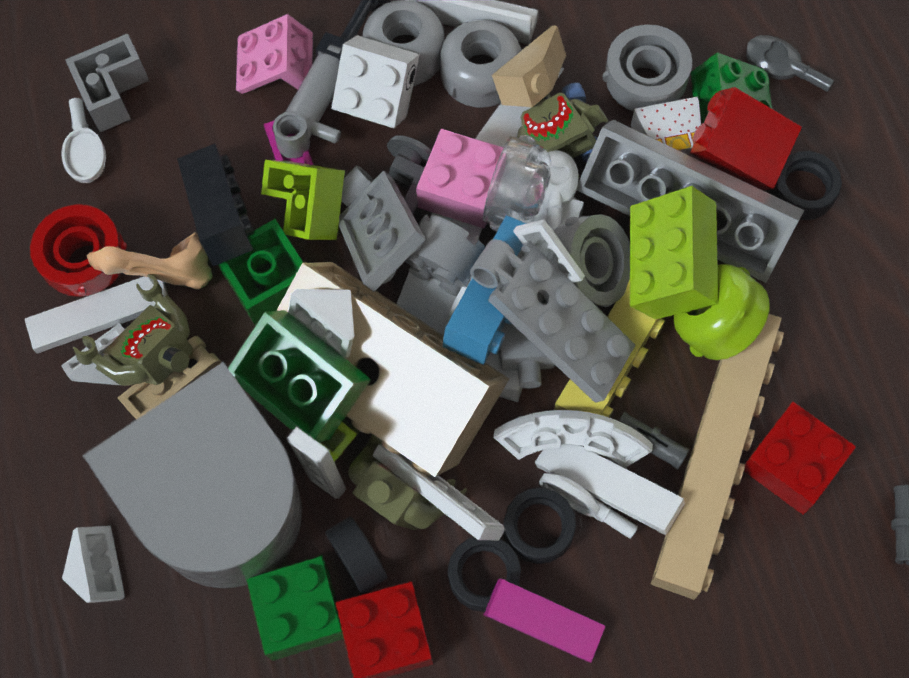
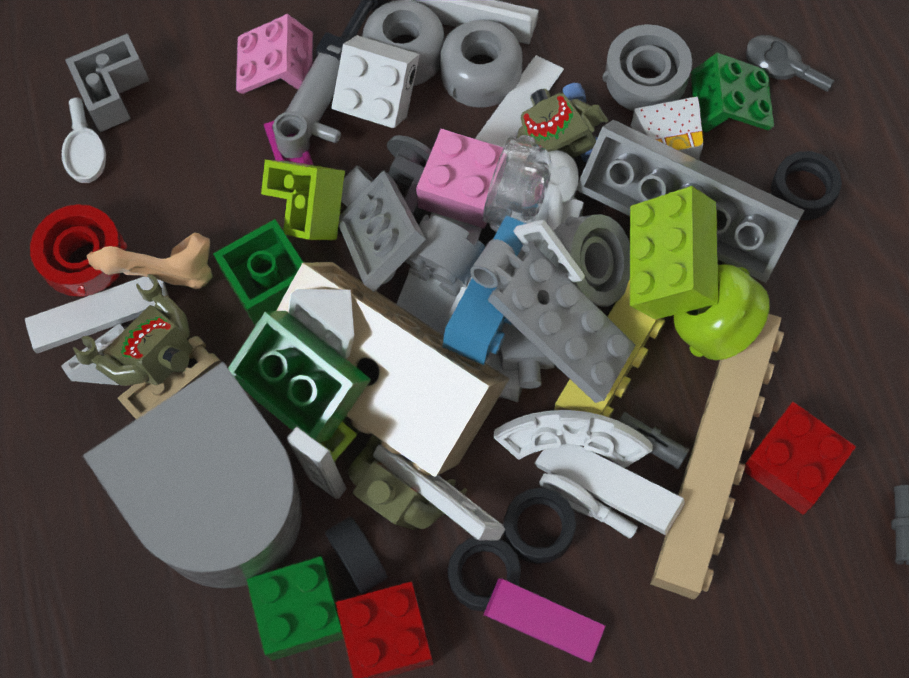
white slope [62,526,125,603] -> none
black brick [177,143,255,266] -> none
tan slope [492,26,566,107] -> none
red brick [690,87,802,190] -> none

